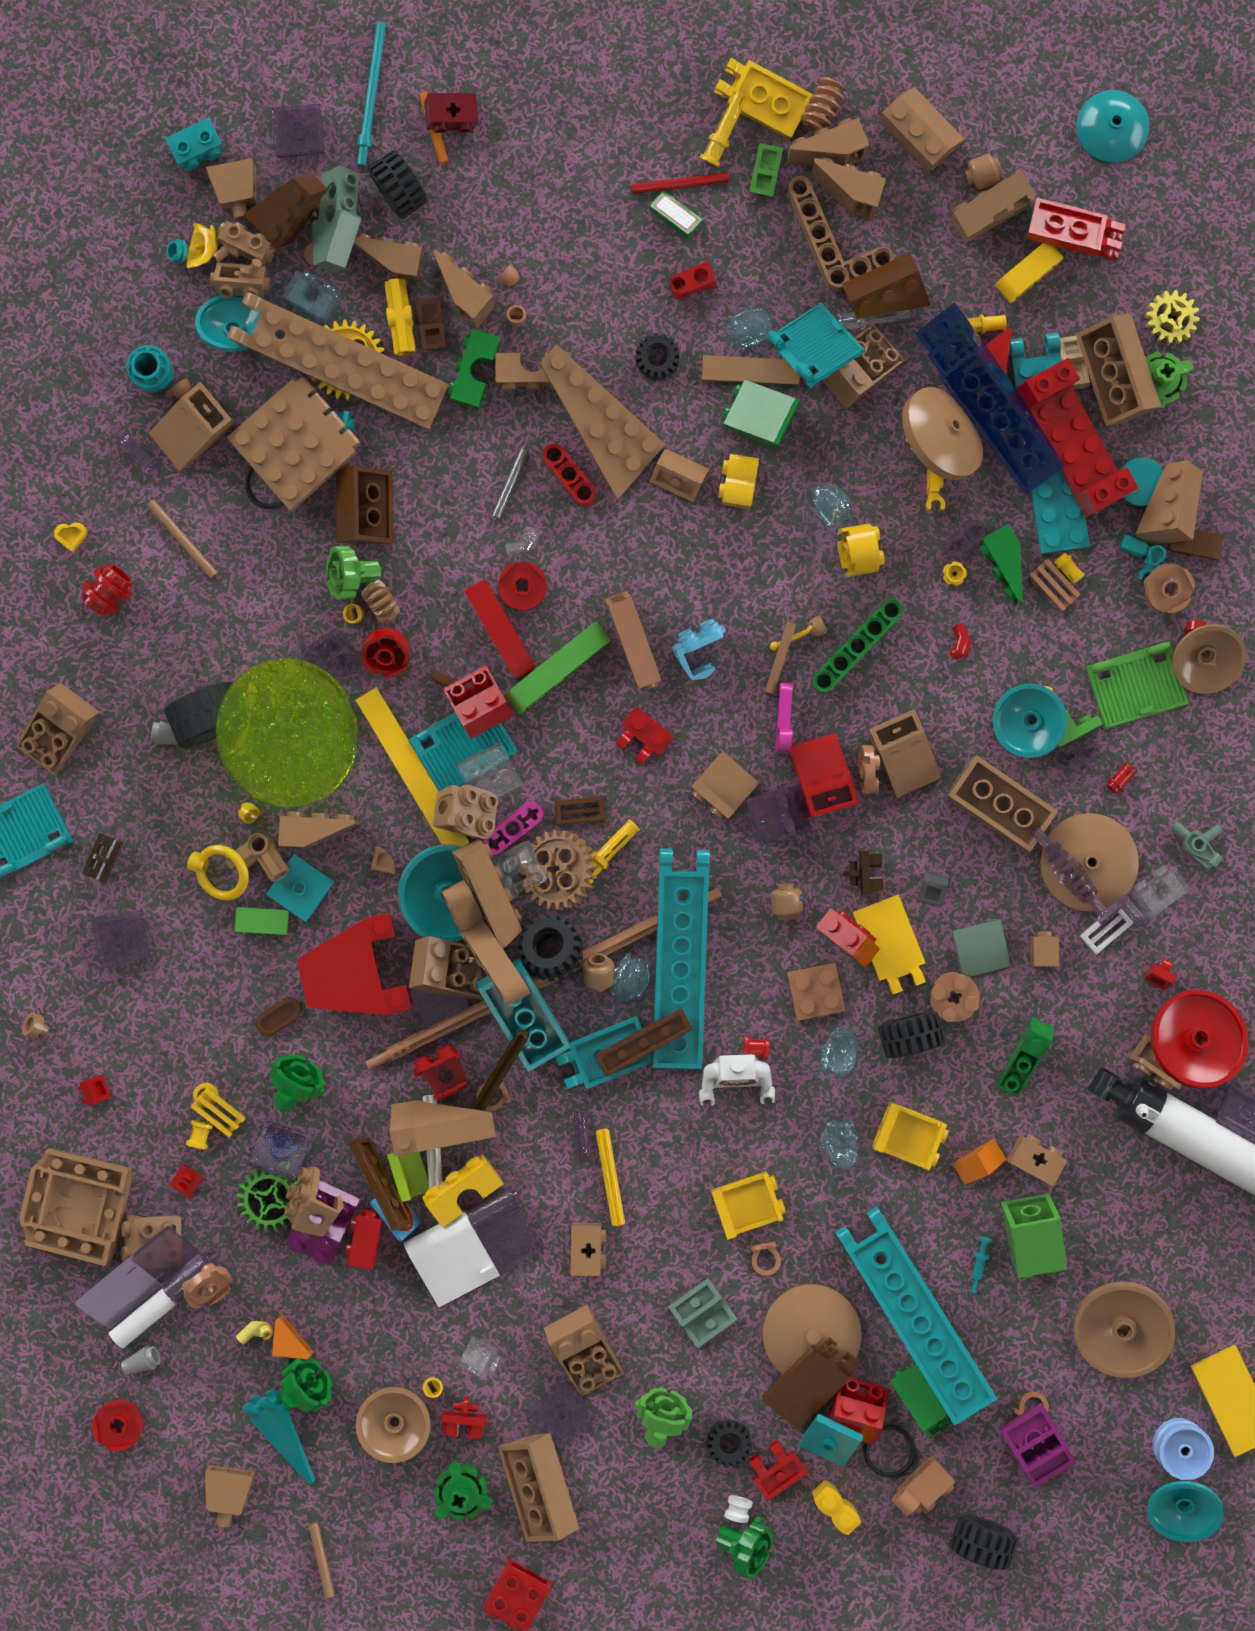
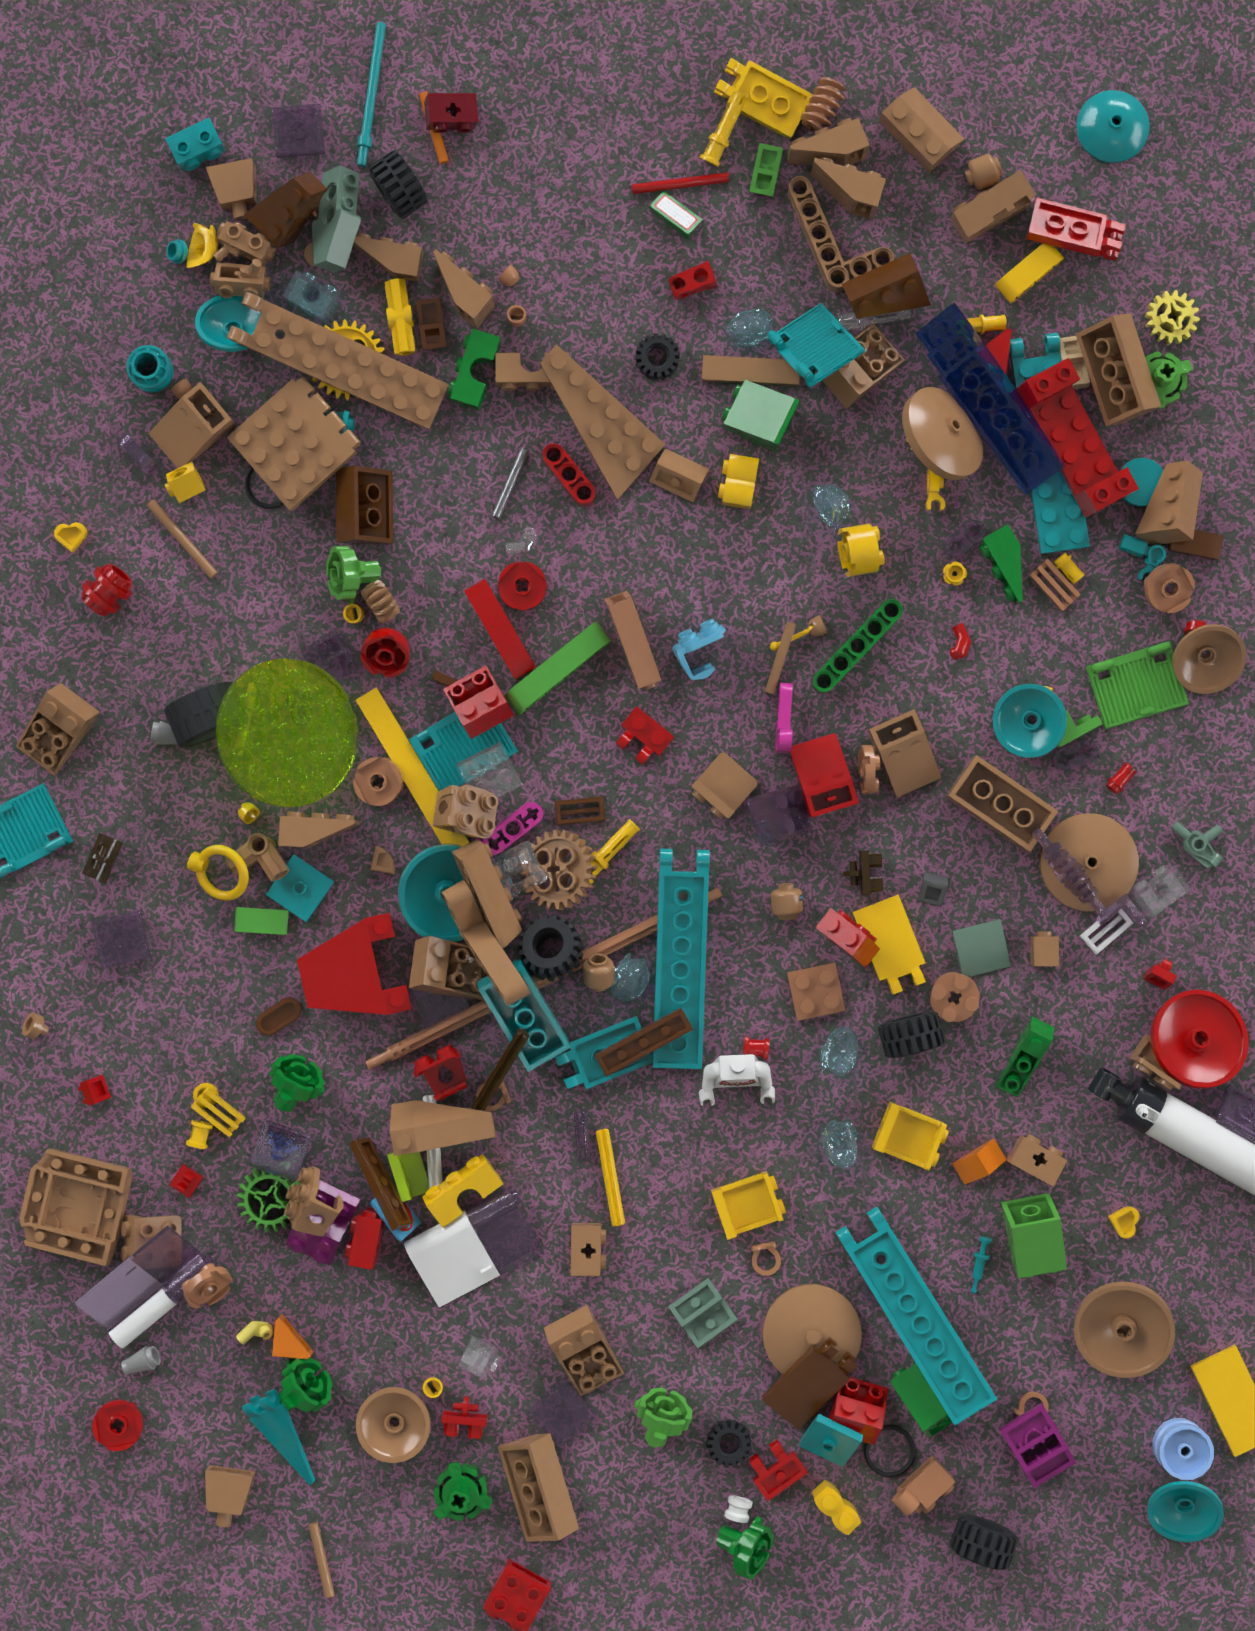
none -> yellow brick [165,462,205,503]
none -> nougat plate [353,757,404,806]
none -> yellow tile [1108,1206,1139,1239]

